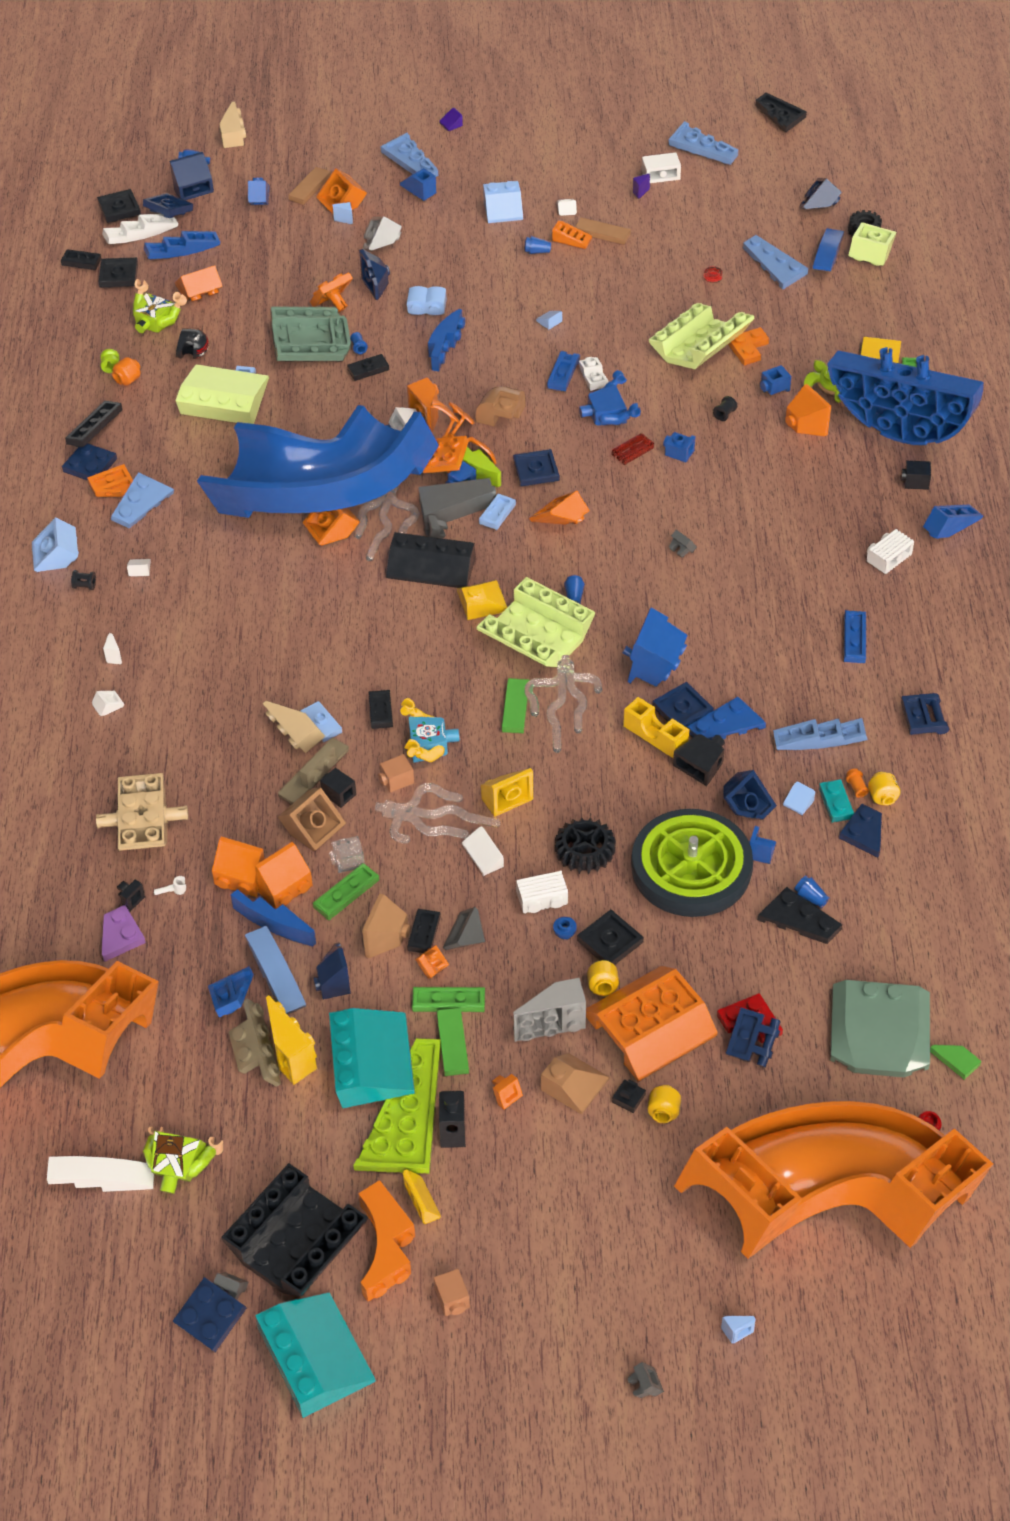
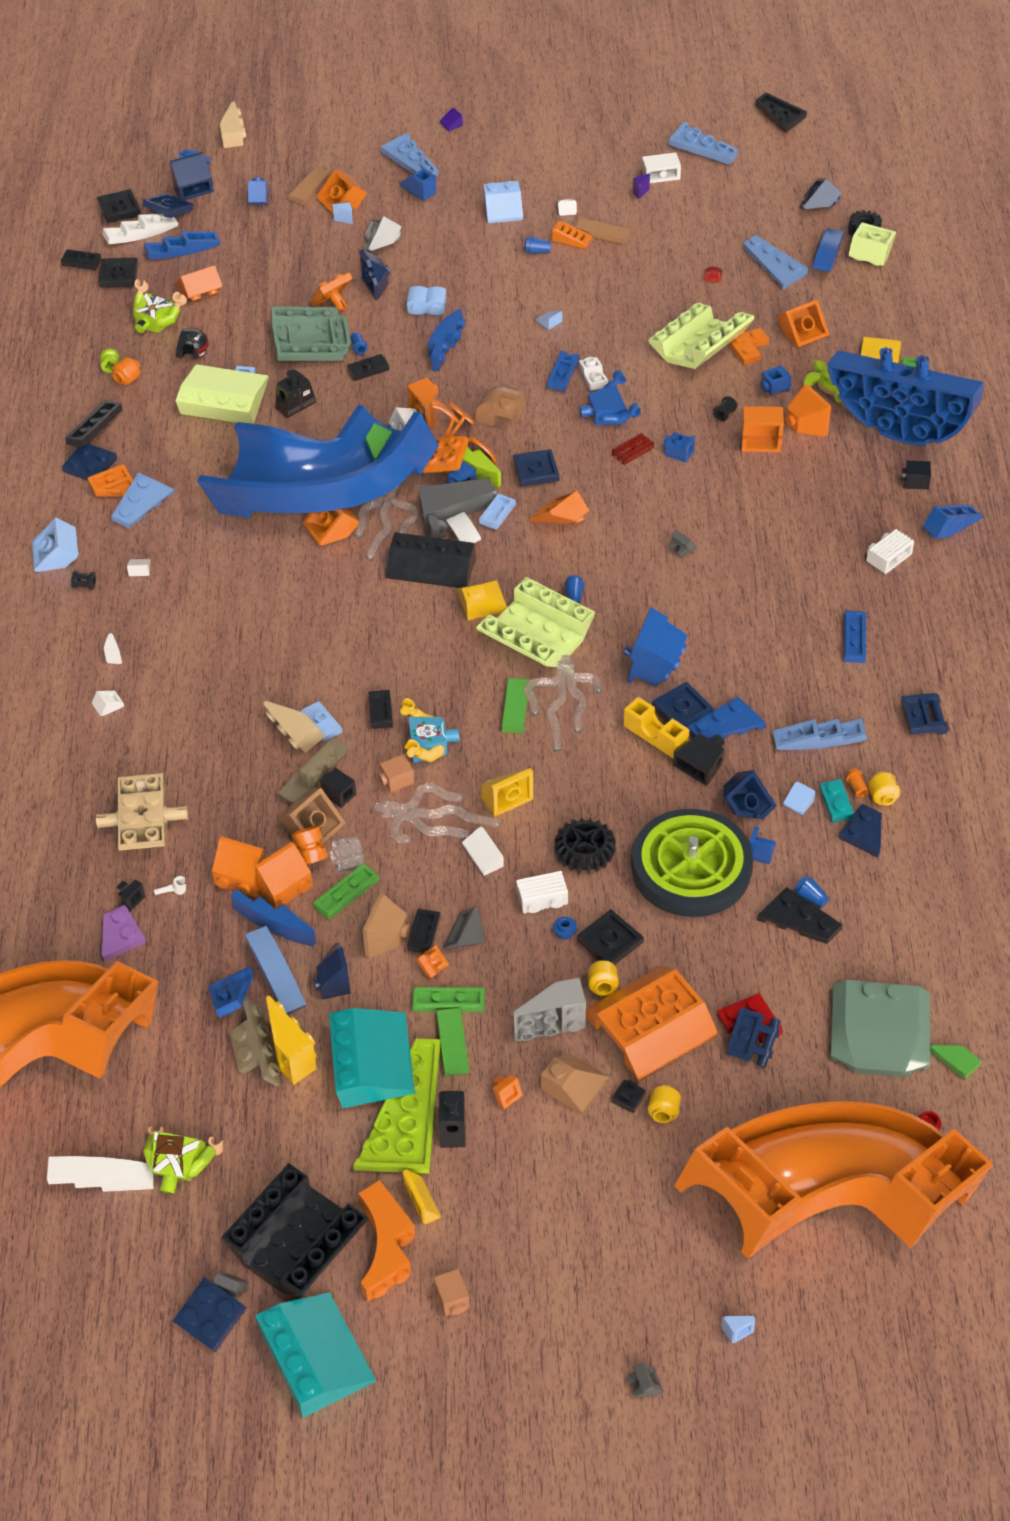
none -> black torso [275,369,316,418]
none -> orange wheel [291,825,328,864]
none -> bright green tile [365,423,392,461]
none -> white slope [446,512,481,543]
none -> orange piece [741,406,784,452]
none -> orange slope [776,299,830,348]

